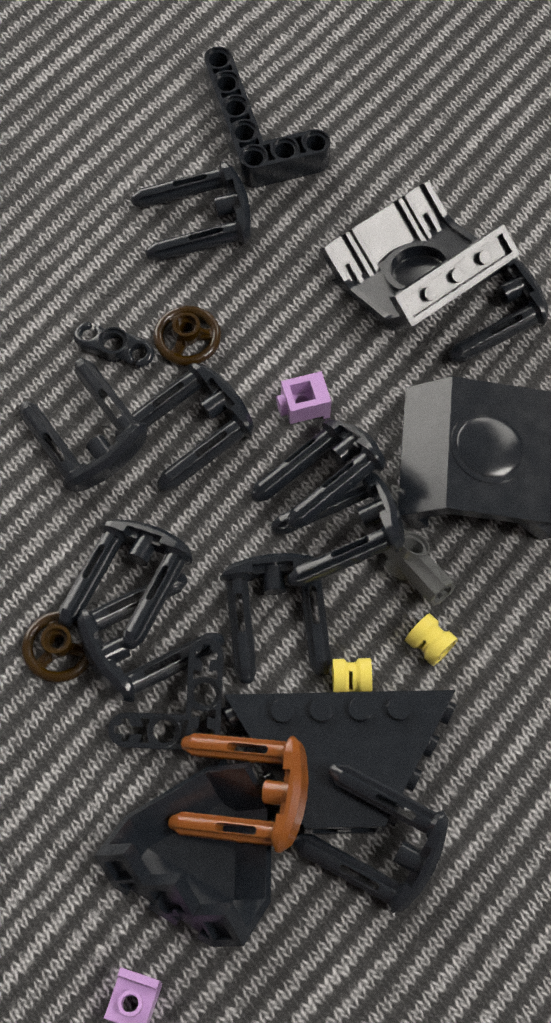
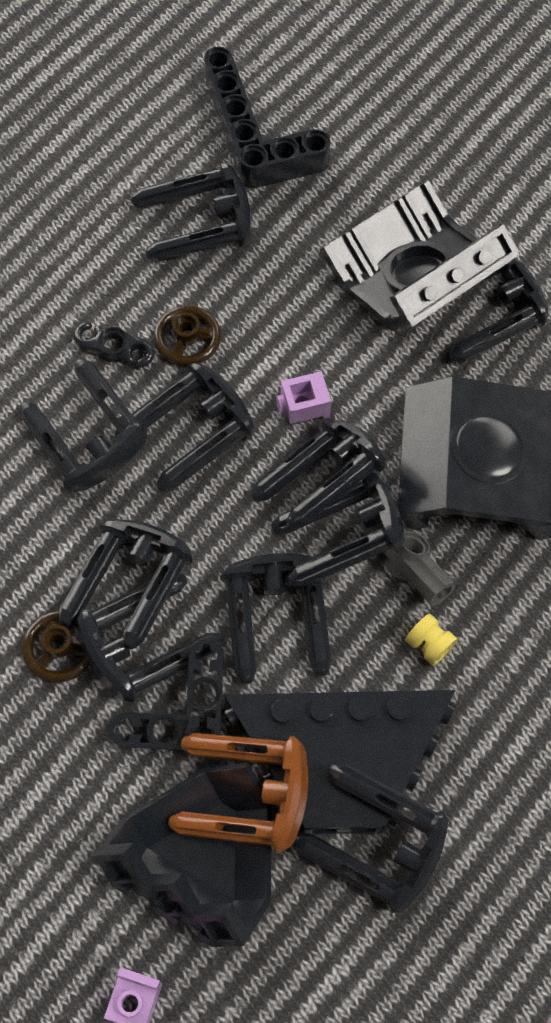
light yellow wheel [332,658,372,692] -> none

